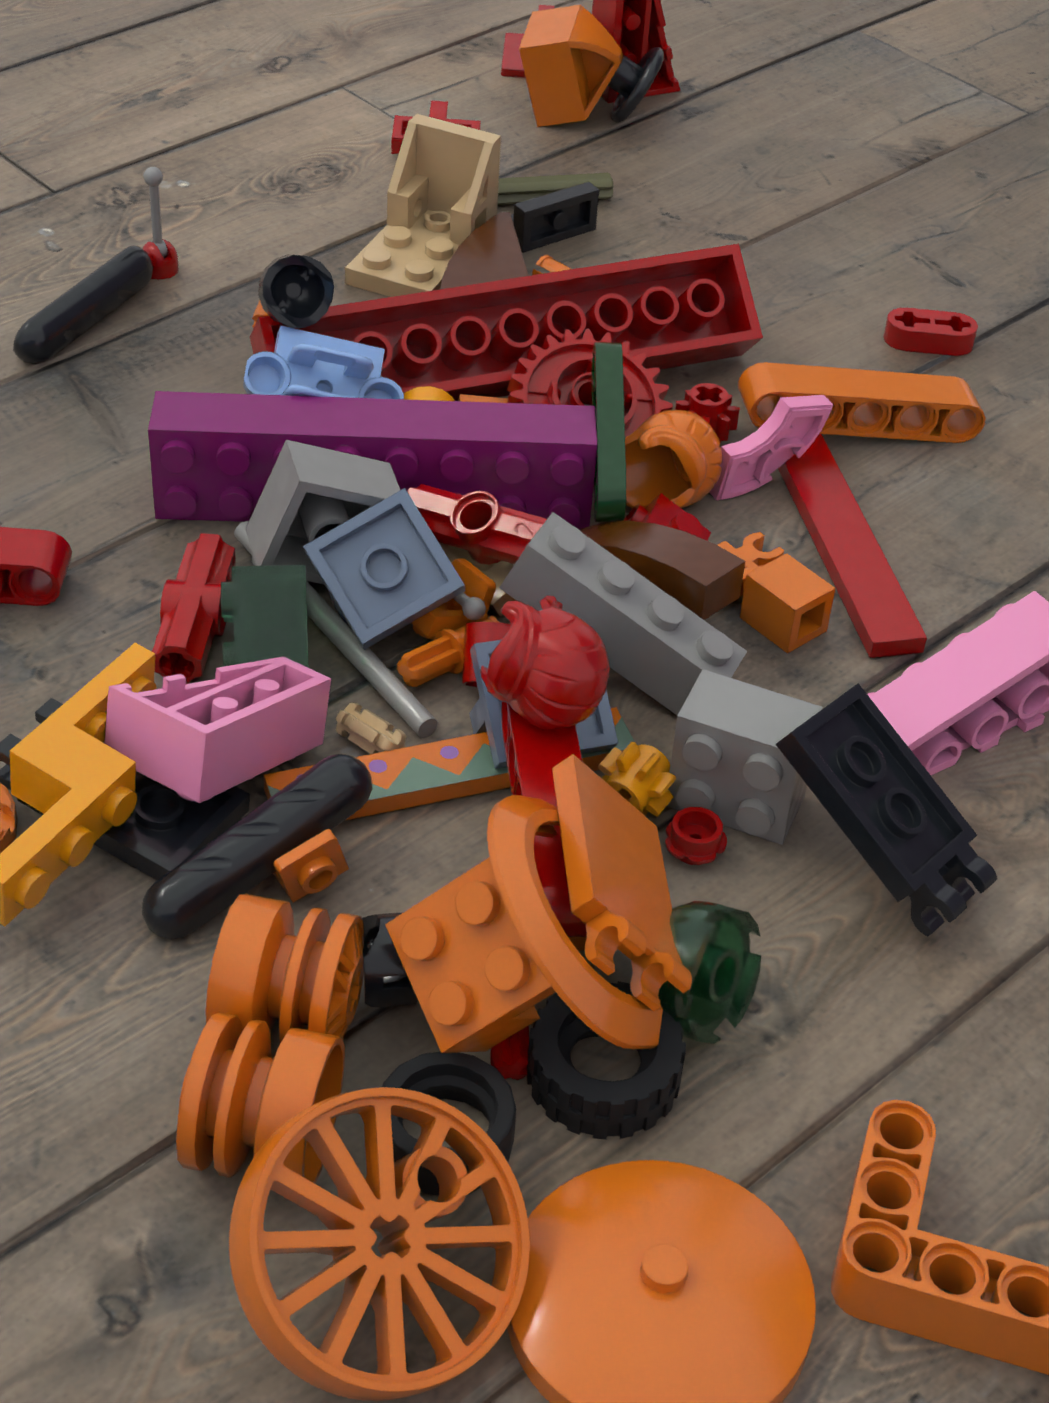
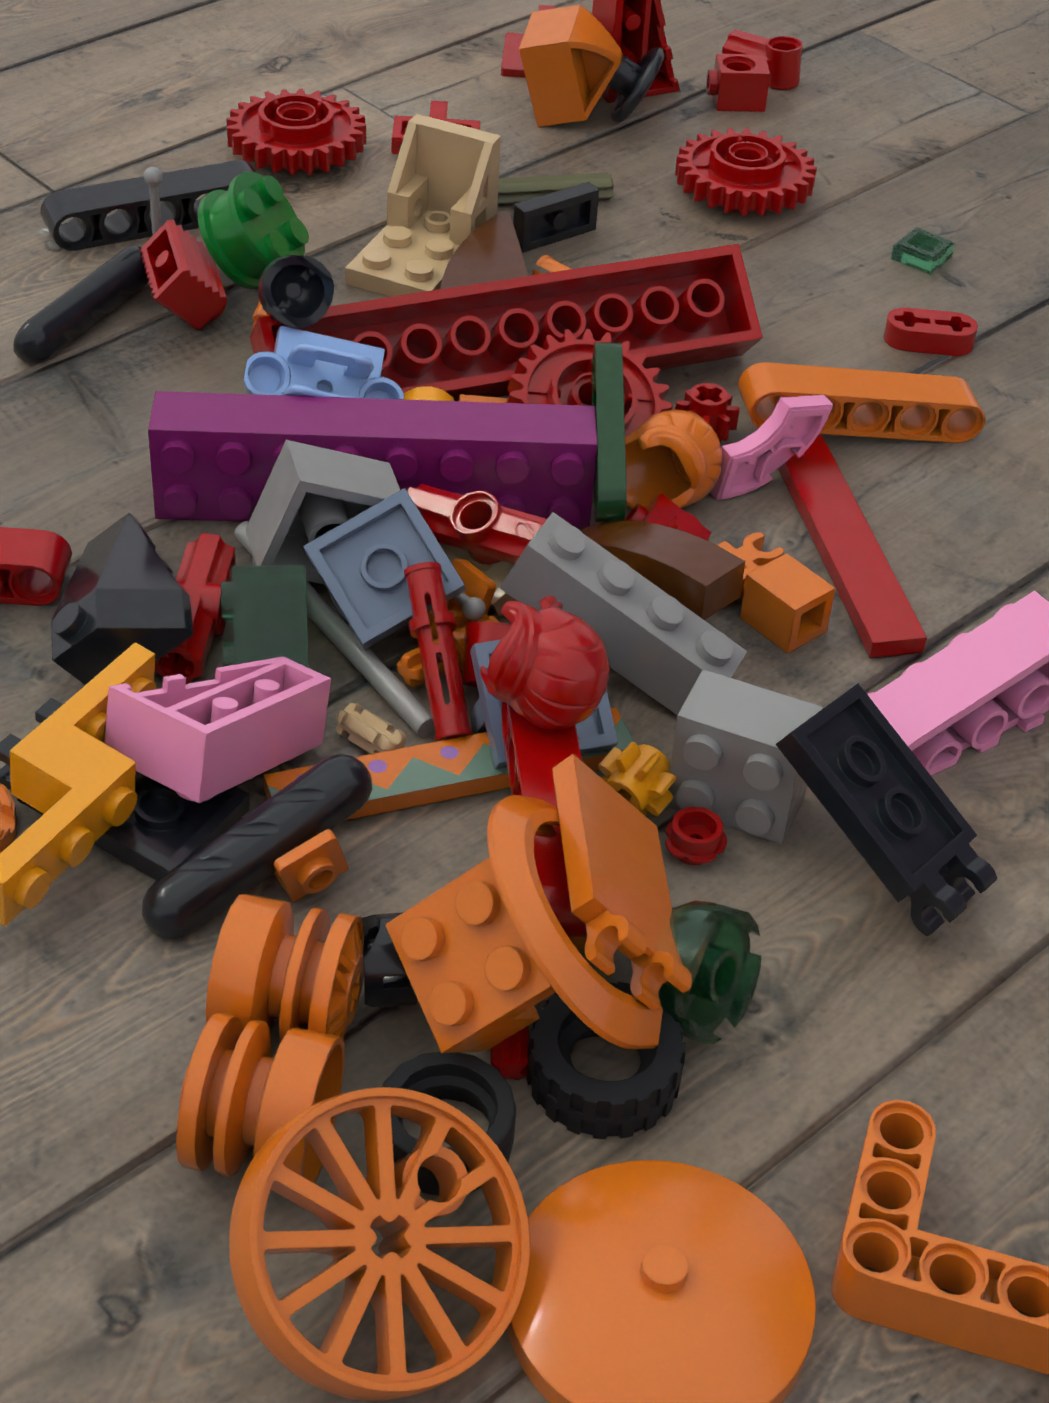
none -> black beam [40,160,257,250]
none -> black wedge [51,513,194,685]
none -> red brick [140,220,227,330]
none -> green wheel [198,171,309,290]
none -> red gear [226,89,366,175]
none -> red pin [404,562,473,741]
none -> red gear [675,128,817,216]
none -> red brick [706,54,770,112]
none -> red piece [722,29,803,90]
none -> clear green tile [891,227,955,275]

